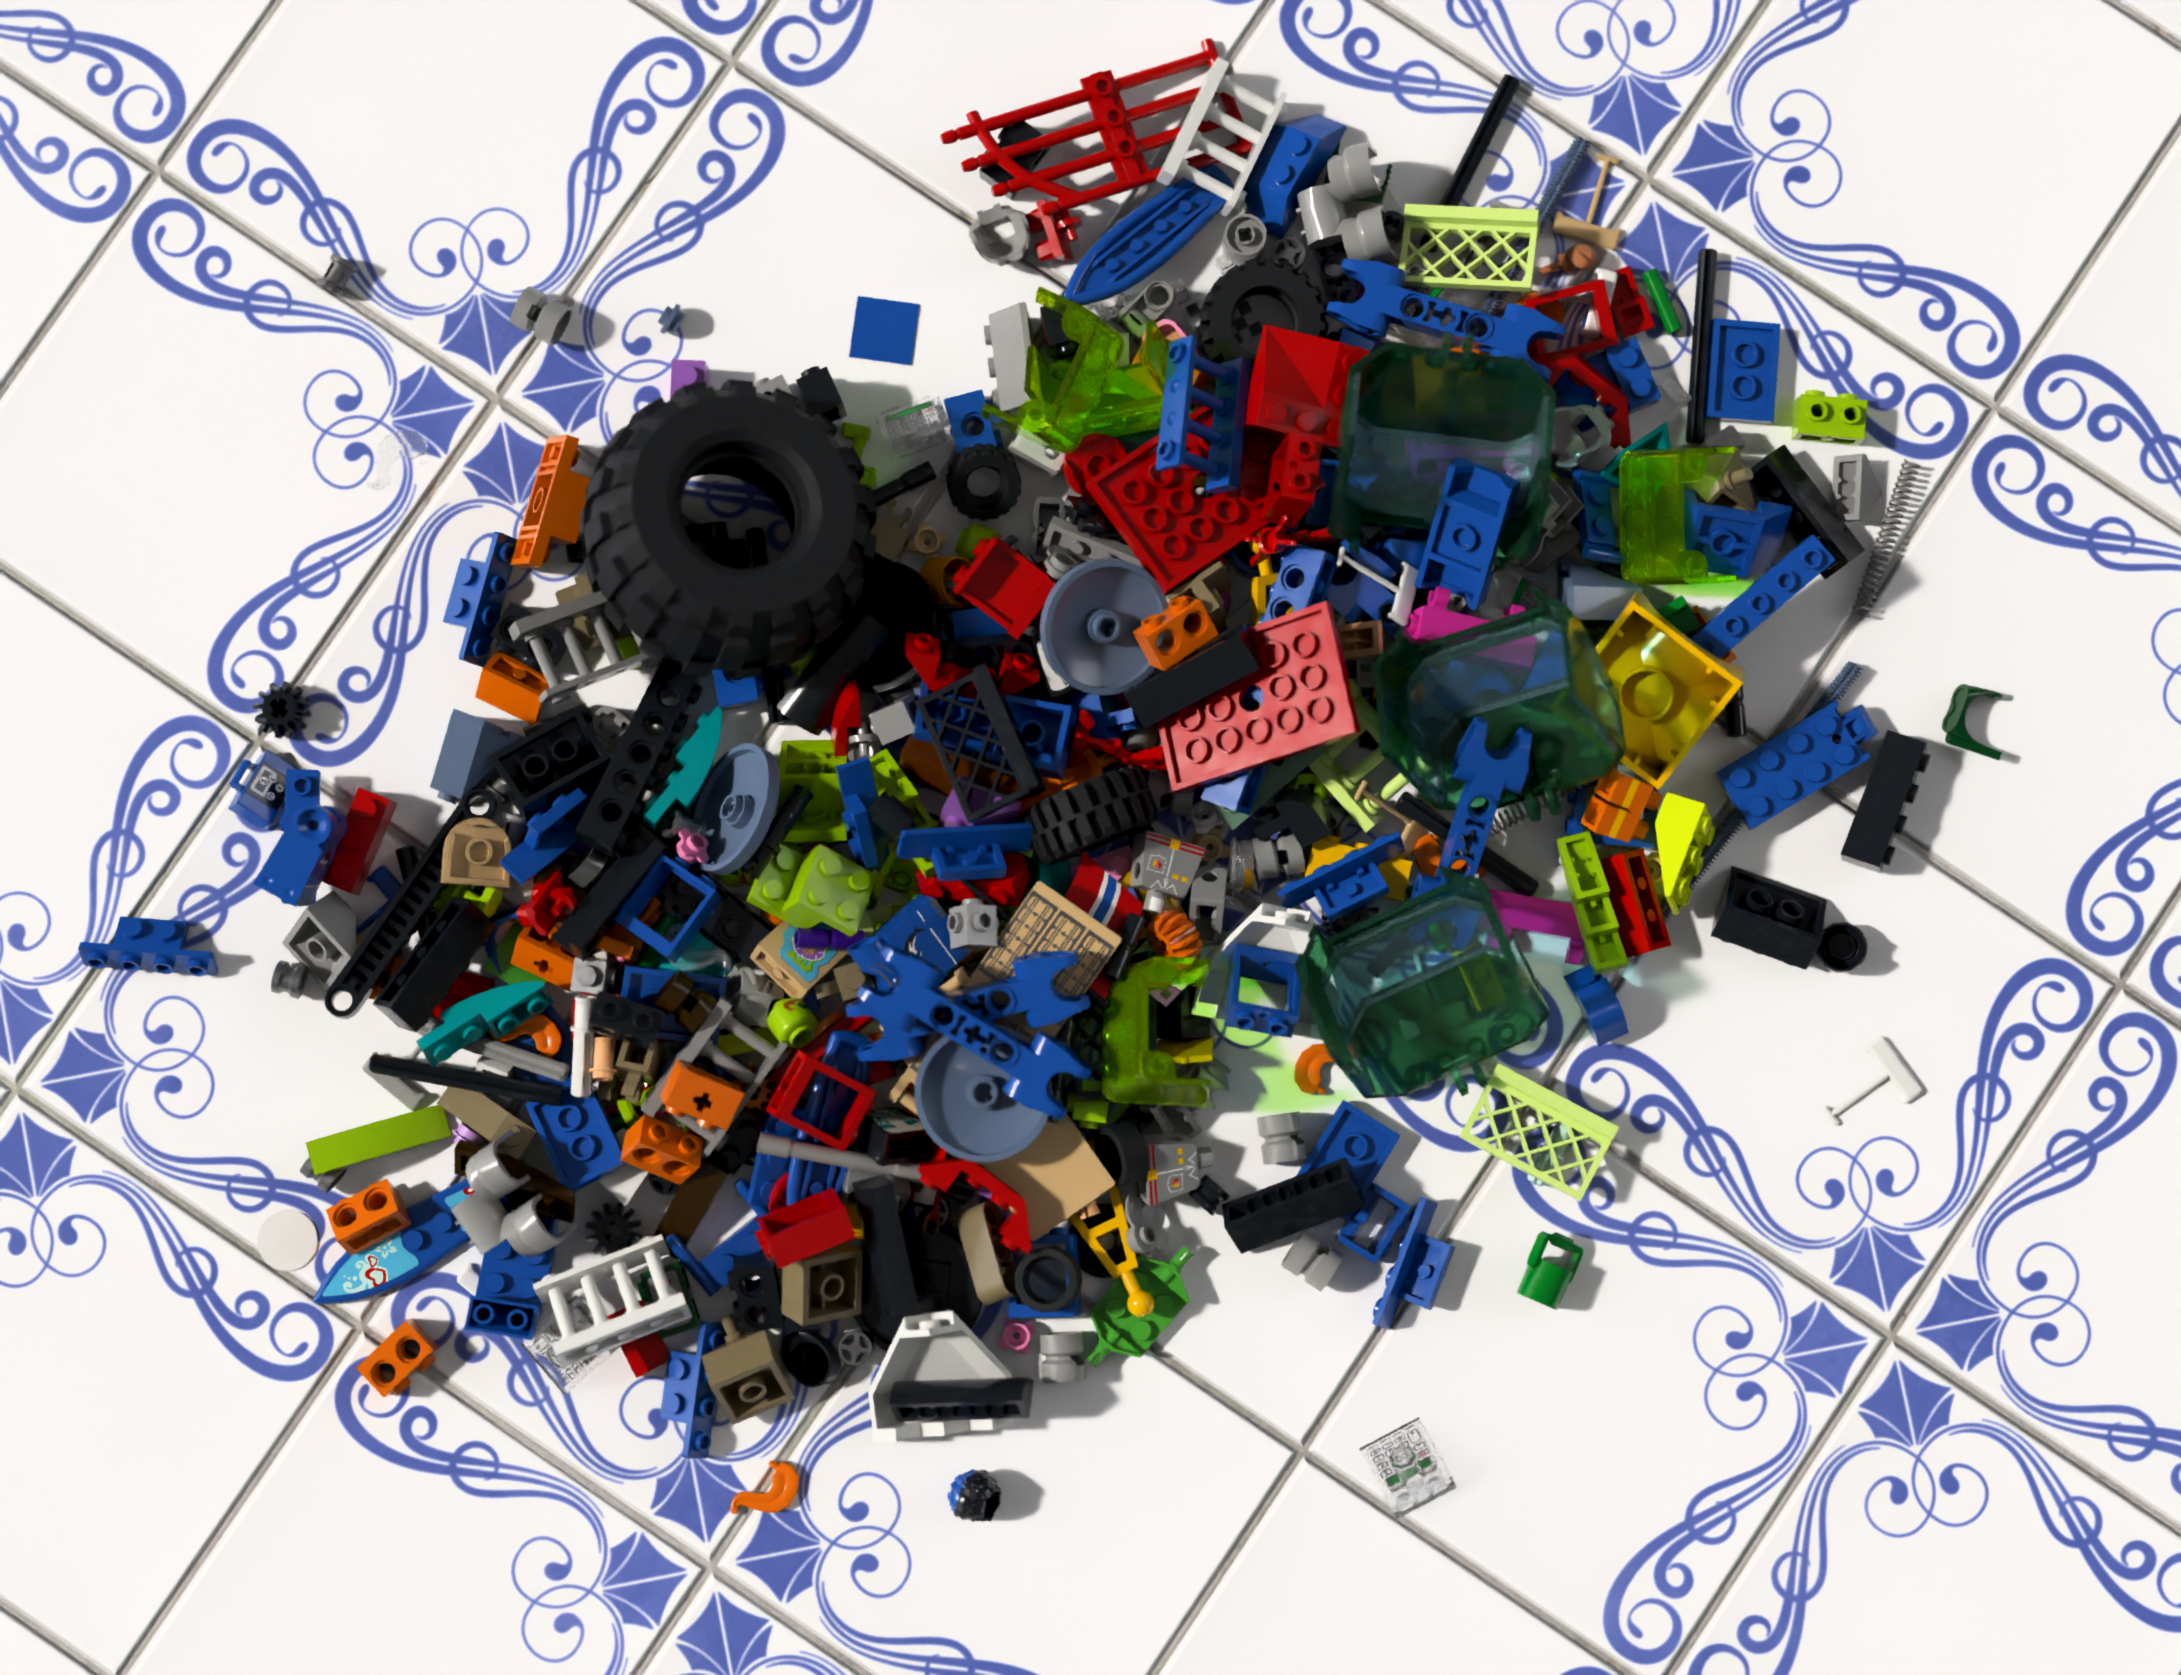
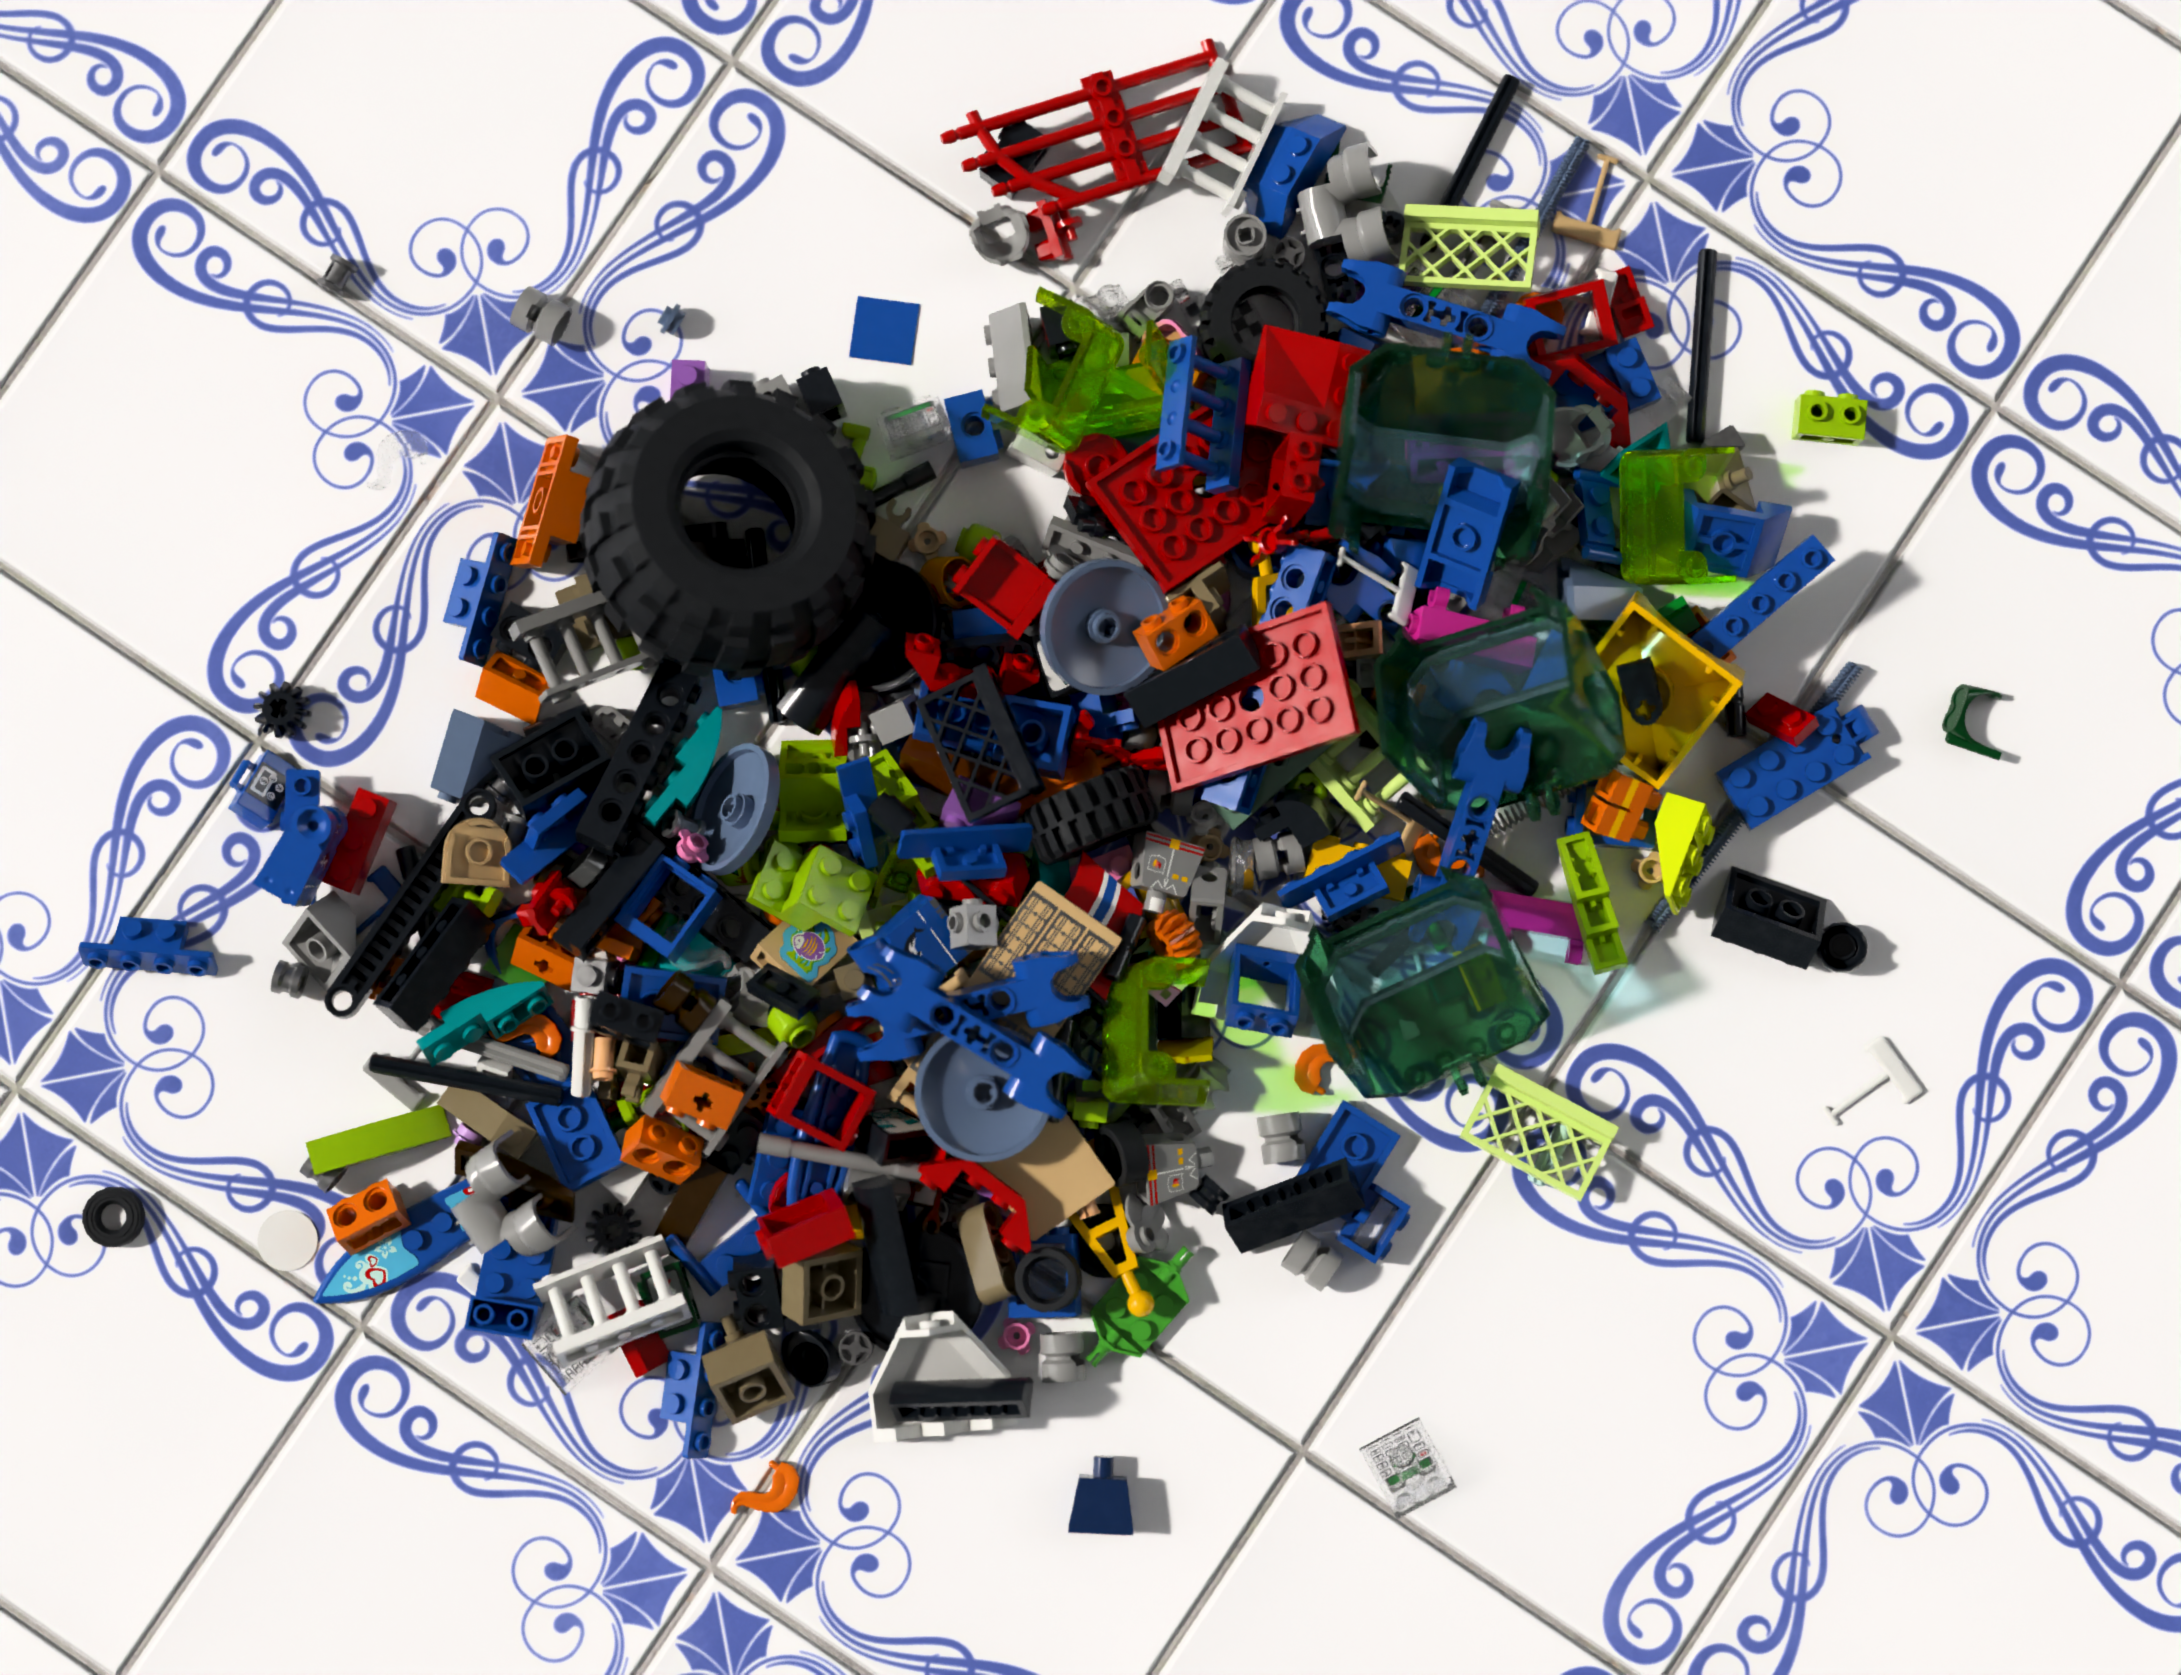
orange brick [356,1319,440,1398] -> none
black pin [740,784,814,880] -> none
dark purple piece [794,928,865,950] -> none
black tyre [946,443,1022,521] -> none
black piece [947,1469,1002,1522] -> none
flat silver brick [1030,496,1066,563] -> none
blue piece [1062,164,1234,307] -> none
blue bracket [1372,1197,1455,1330] -> none
green piece [1516,1231,1583,1310] -> none
nougat piece [1539,244,1597,276] -> none
blue brick [1564,964,1629,1047] -> none
red brick [1600,848,1671,958] -> none
green piece [1642,268,1683,336] -> none
blue plate [1706,318,1781,424] -> none
black brick [1749,445,1865,580] -> none
light grey slope [1831,454,1883,522] -> none
black brick [1841,730,1931,874] -> none
light grey piece [1852,459,1921,617] -> none
none -> black tyre [82,1187,145,1247]
none -> black plate [746,963,821,1021]
none -> dark blue torso [1068,1455,1133,1536]
none -> black piece [1616,656,1663,726]
none -> red plate [1745,692,1819,747]

